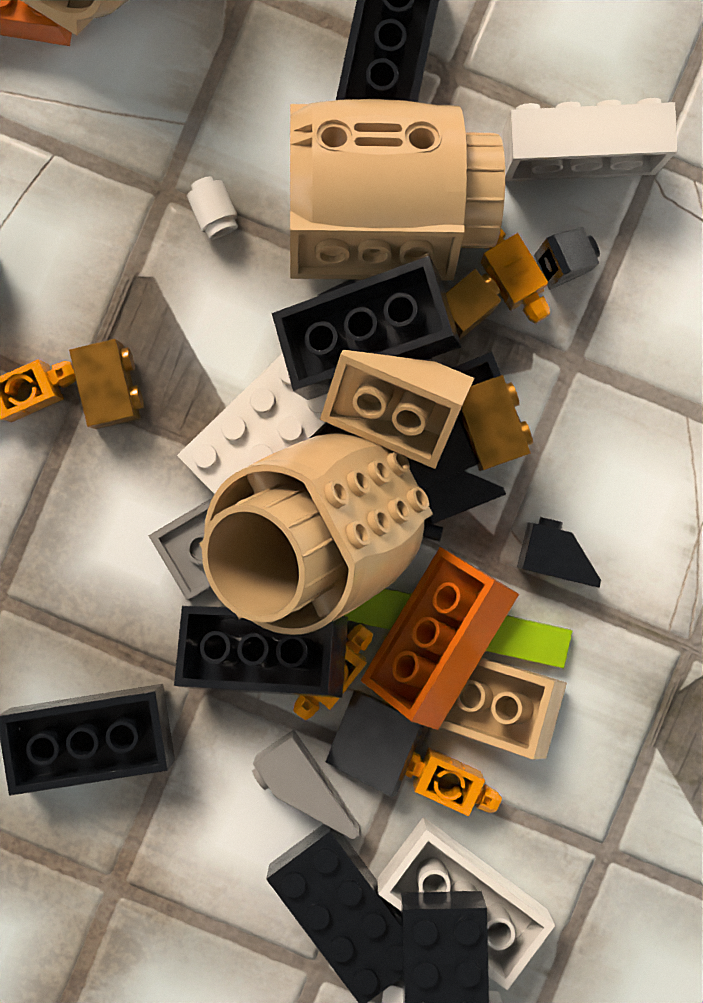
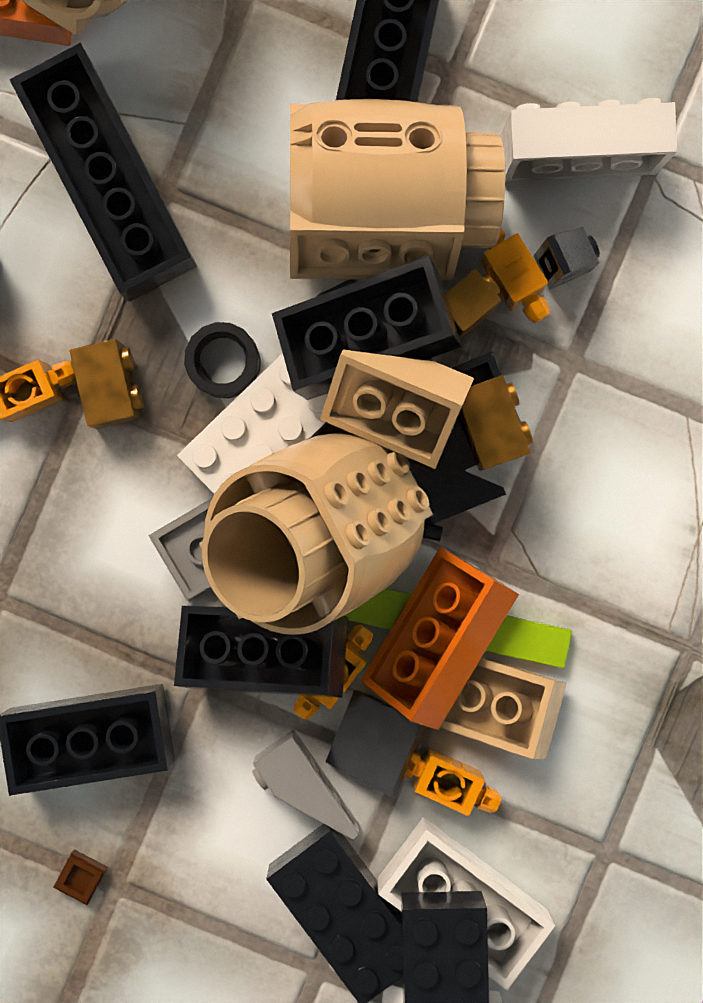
white brick [187,176,238,239] -> none
black slope [517,517,601,588] -> none
none -> black brick [9,42,198,302]
none -> reddish brown tile [53,849,108,905]
none -> black tyre [184,322,260,398]

